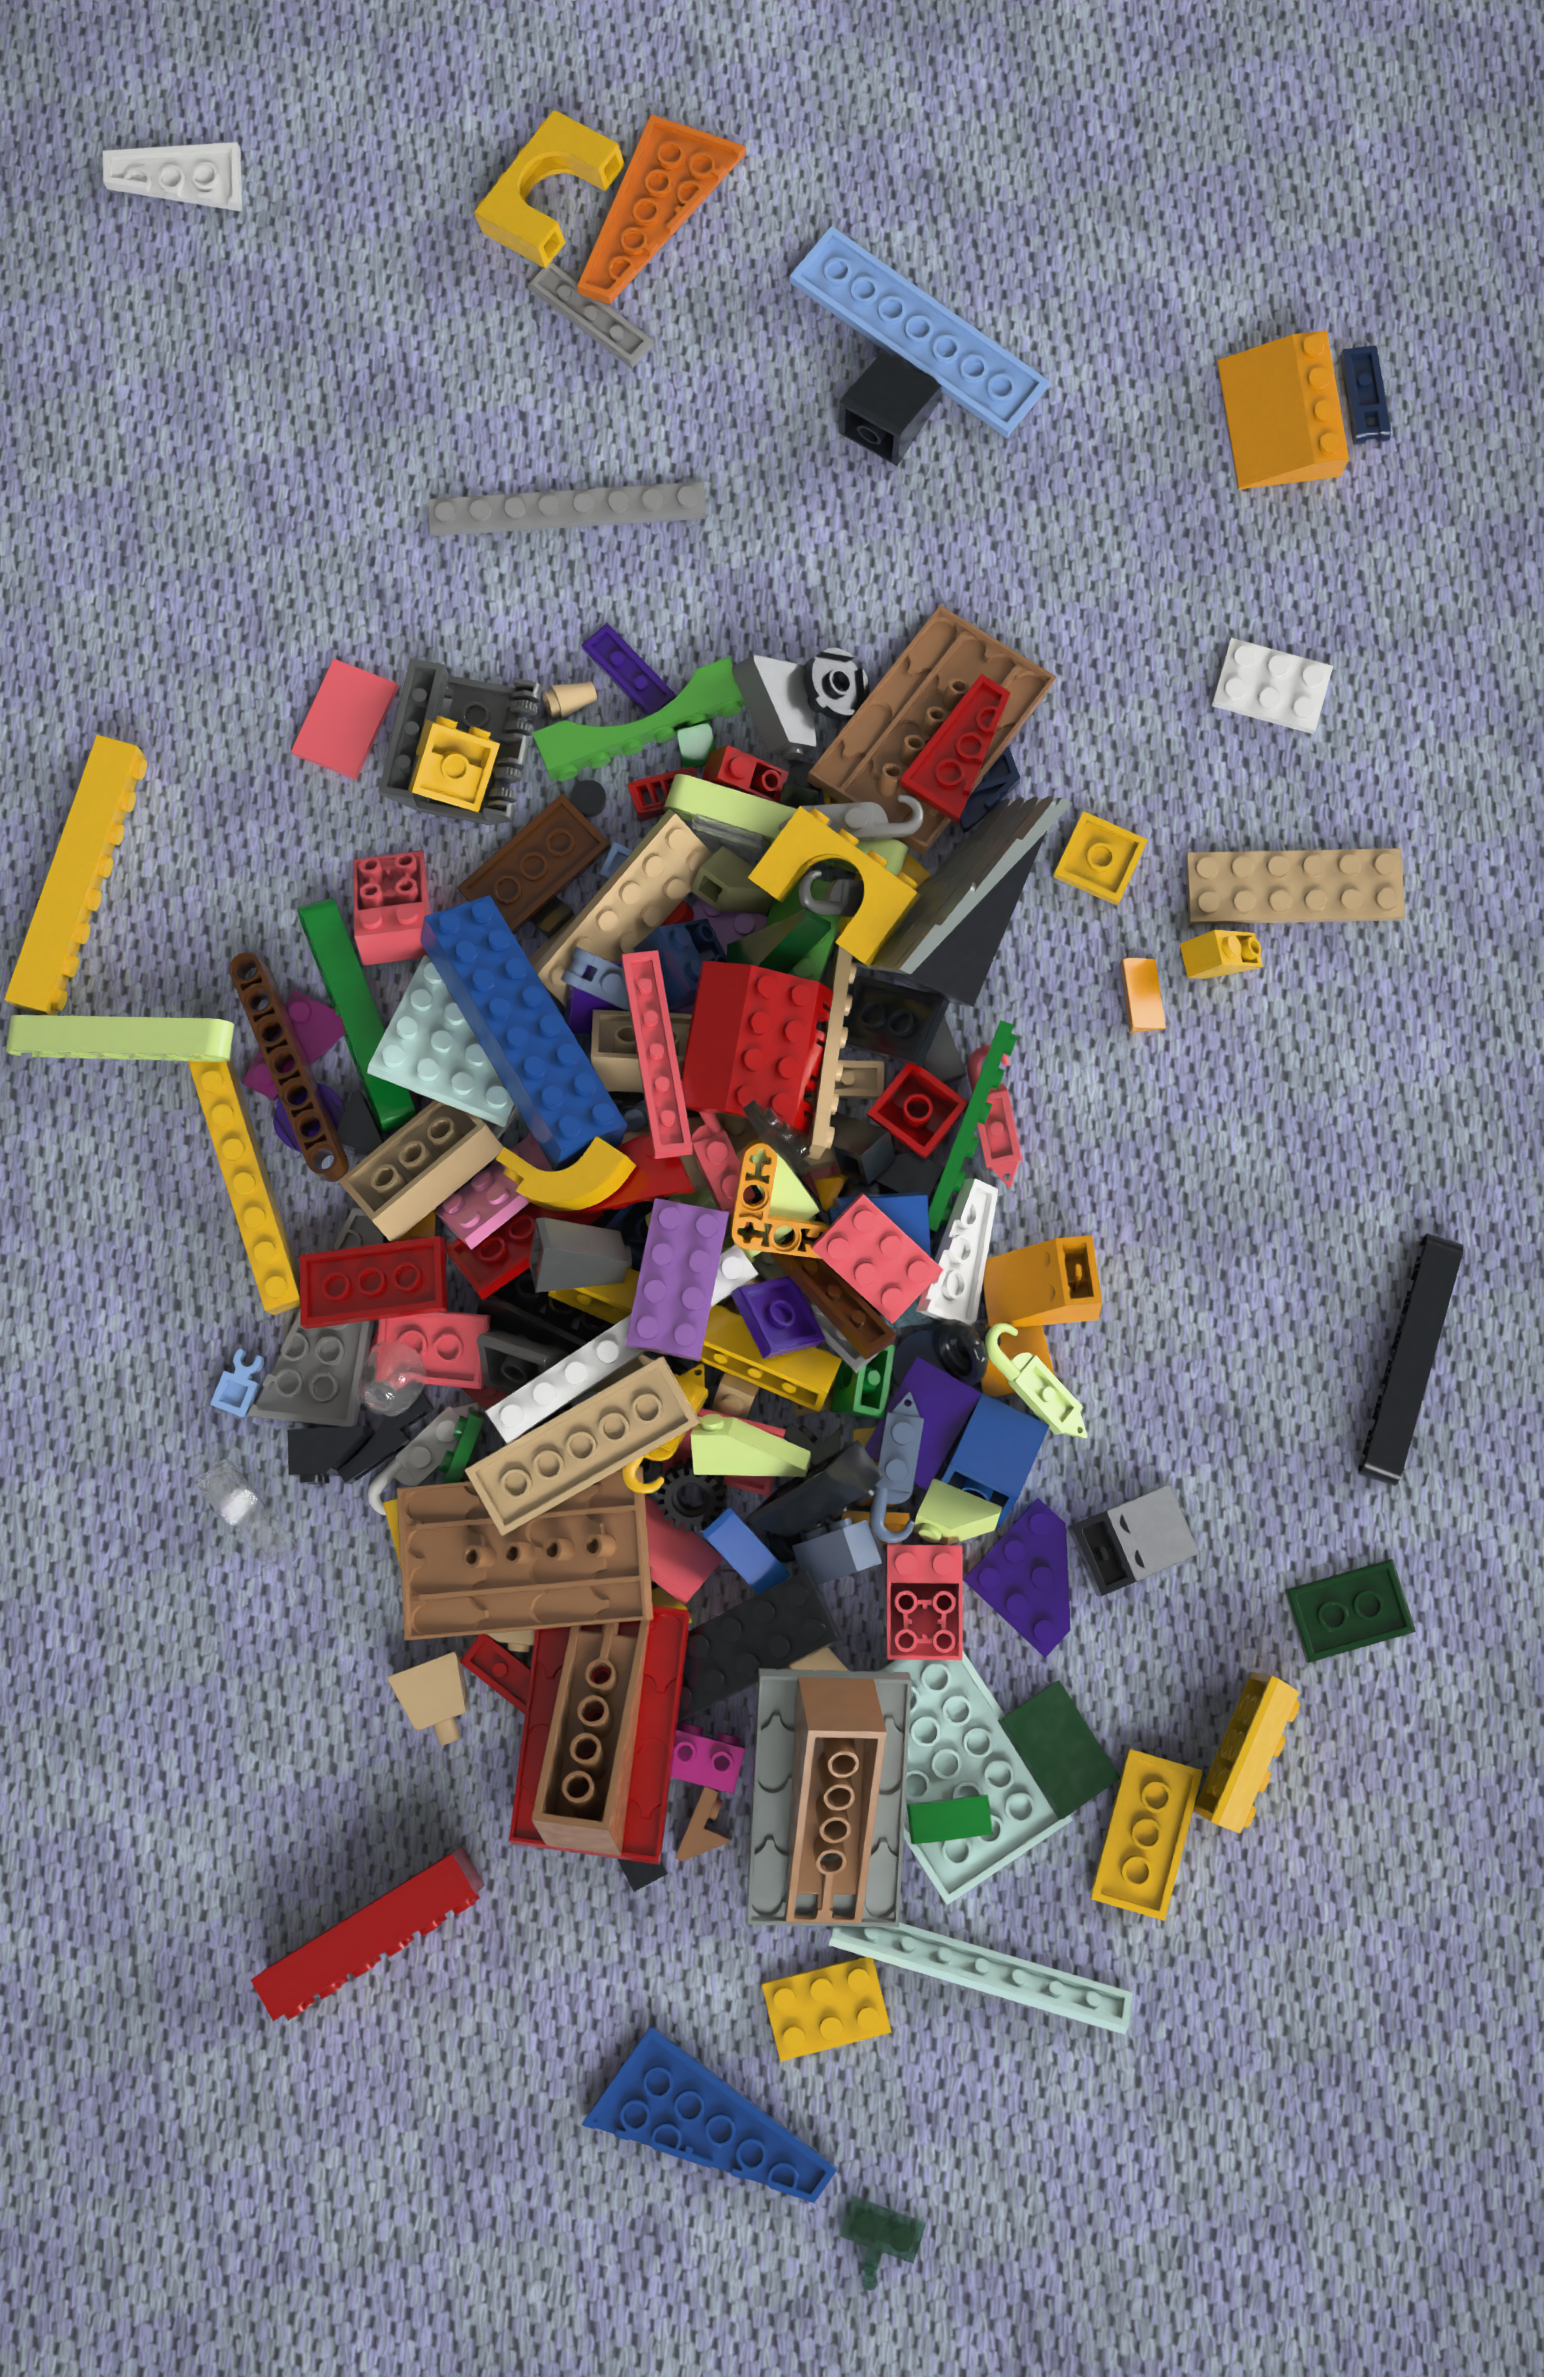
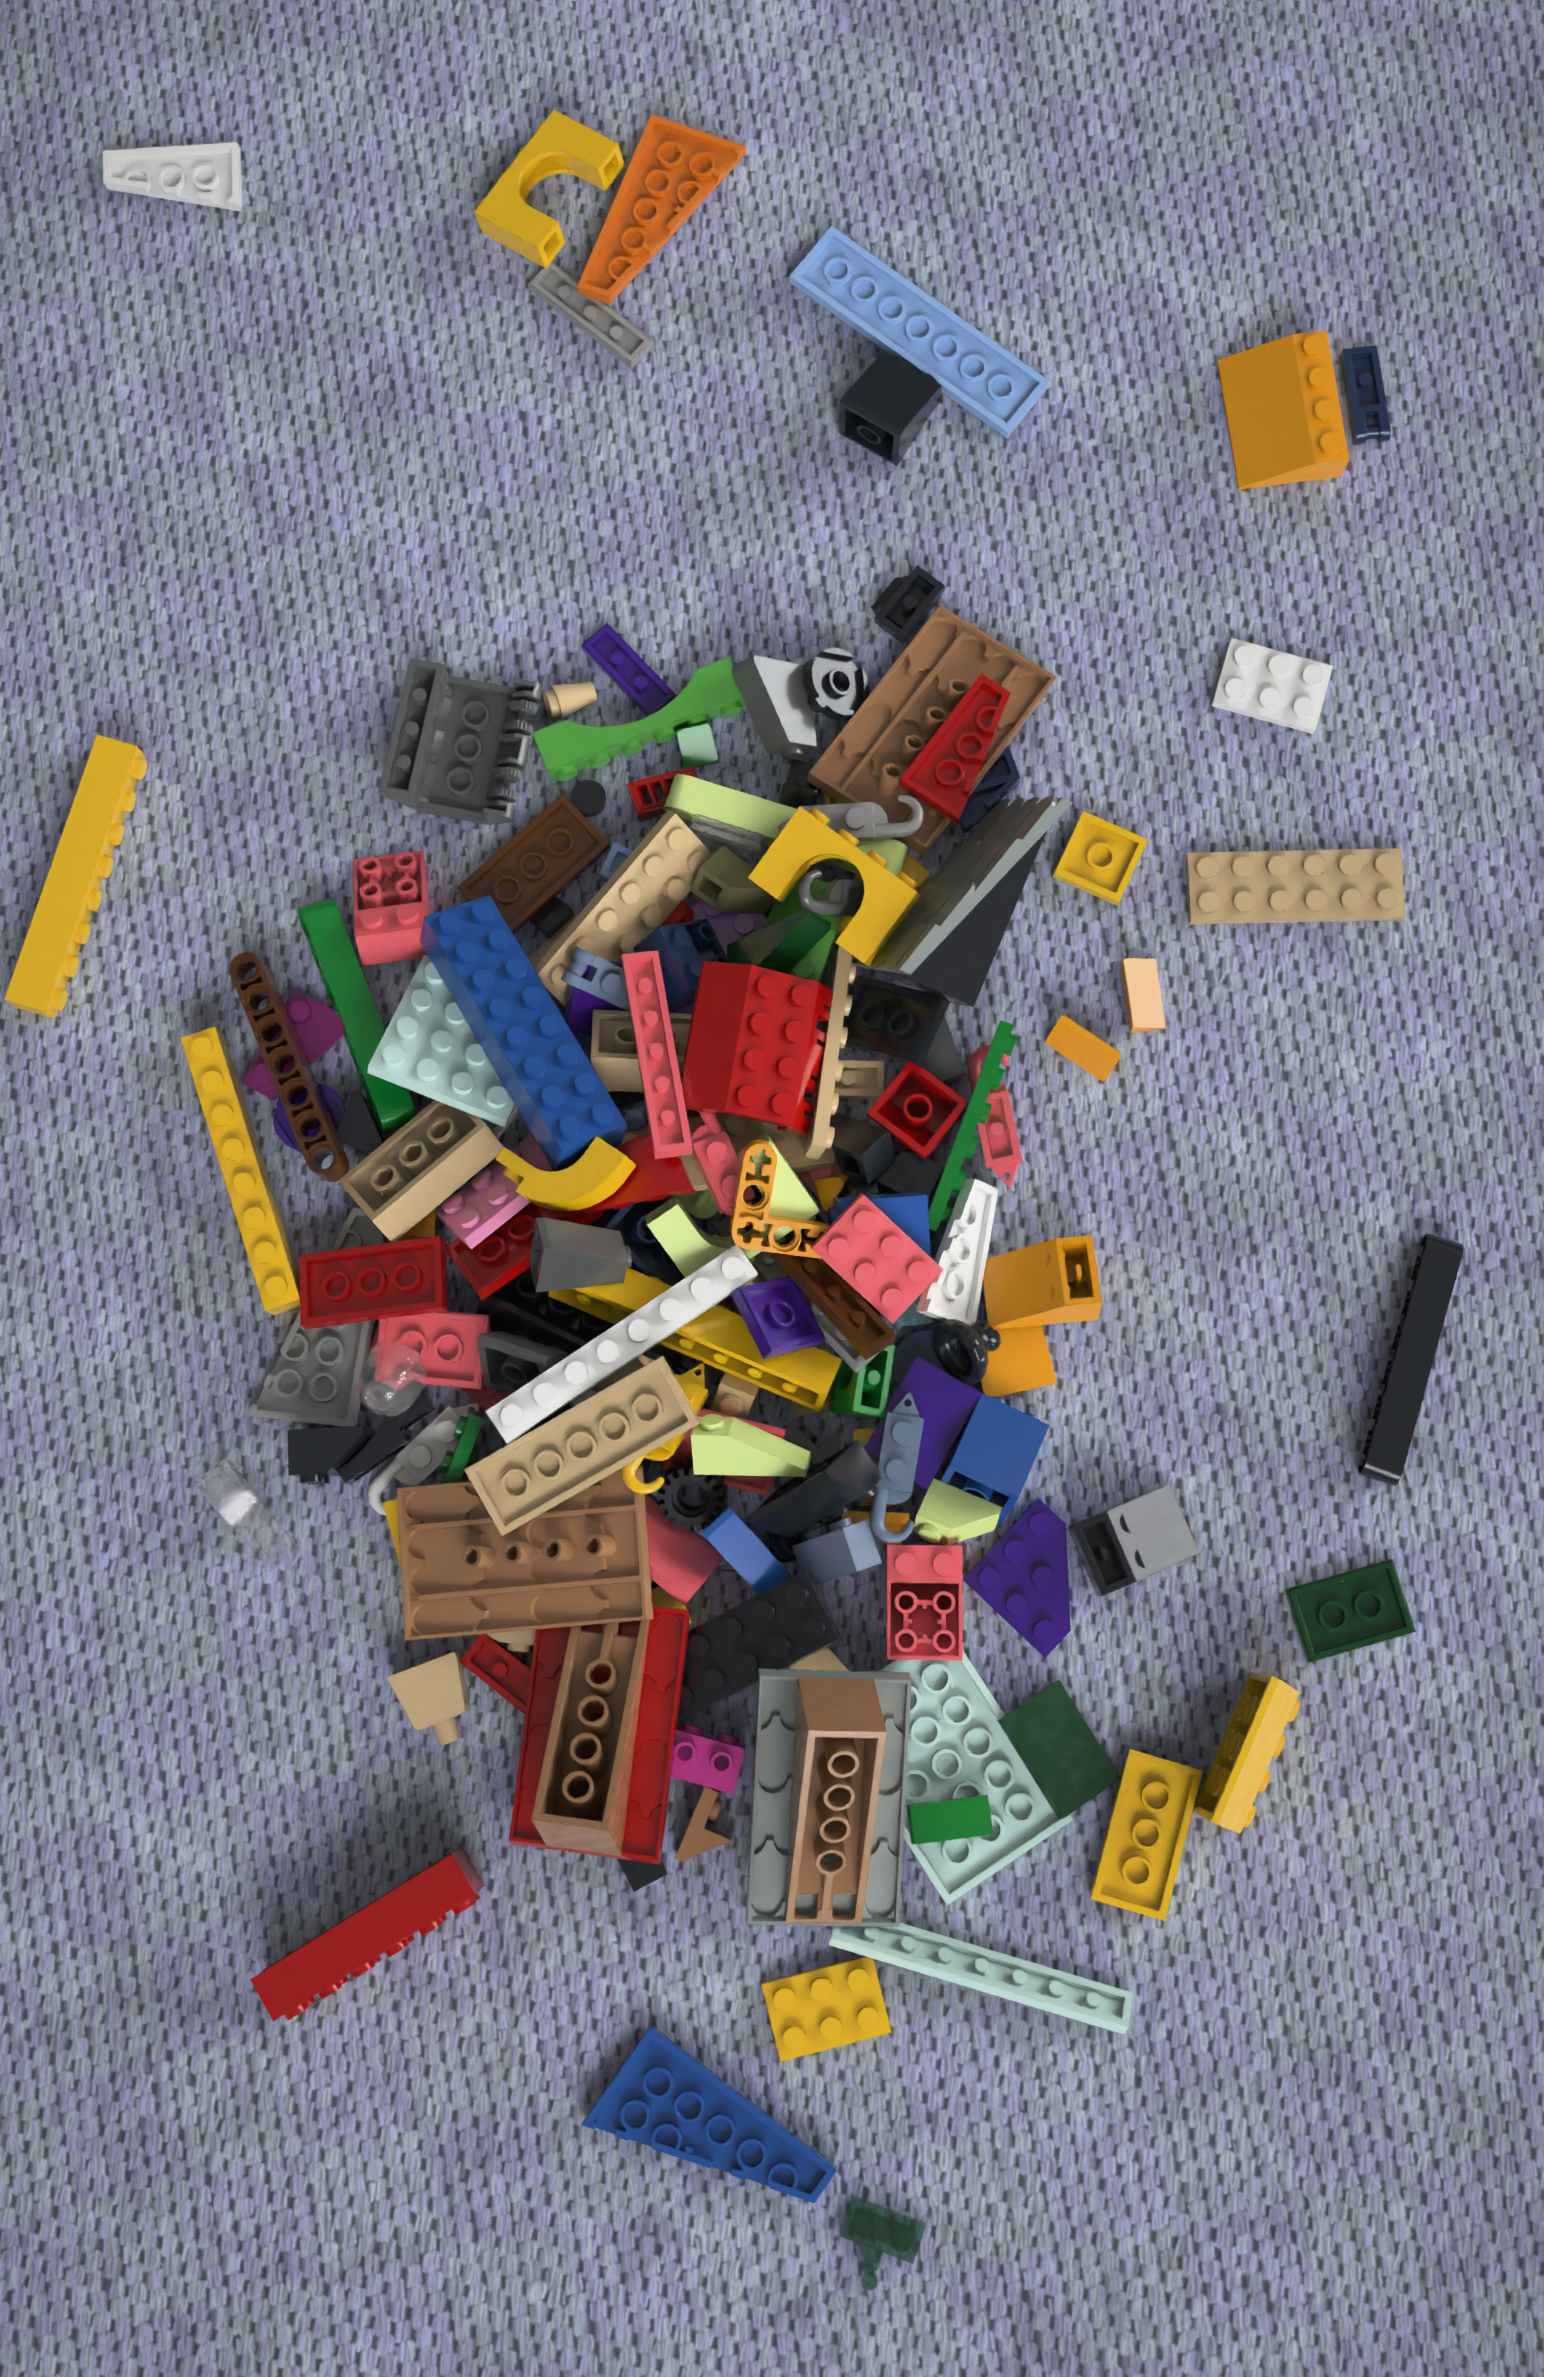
yellowish green beam [6,1015,234,1062] -> none
light blue plate [210,1349,264,1418] -> none
coral tile [291,658,399,780] -> none
yellow plate [409,715,500,813] -> none
light grey plate [428,482,706,536] -> none
medium lavender plate [625,1198,729,1361] -> none
red slope [701,745,788,803] -> none
clear smoke plate [742,1100,813,1177] -> none
yellowish green plate [985,1323,1087,1439] -> none
yellow slope [1180,930,1263,979] -> none
none -> black slope [871,565,945,643]
none -> light orange slope [1045,1015,1122,1082]

